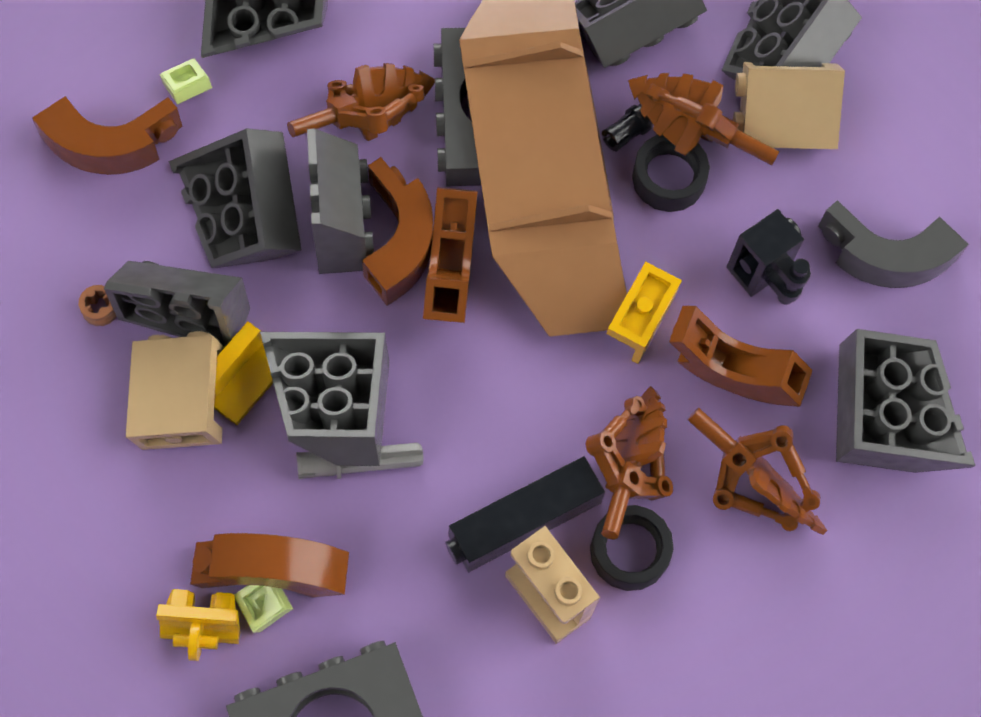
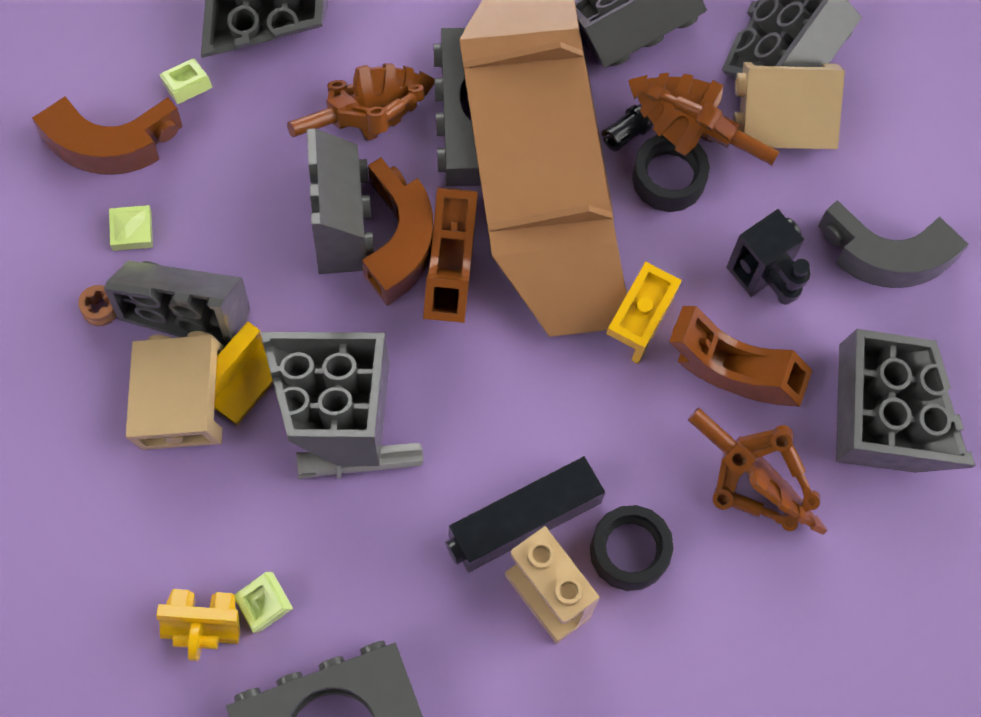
dark grey wedge [168,128,302,268] -> none
dark orange arch [190,533,349,598] -> none
dark orange bar [585,386,673,540] -> none
none -> yellowish green tile [109,205,153,251]

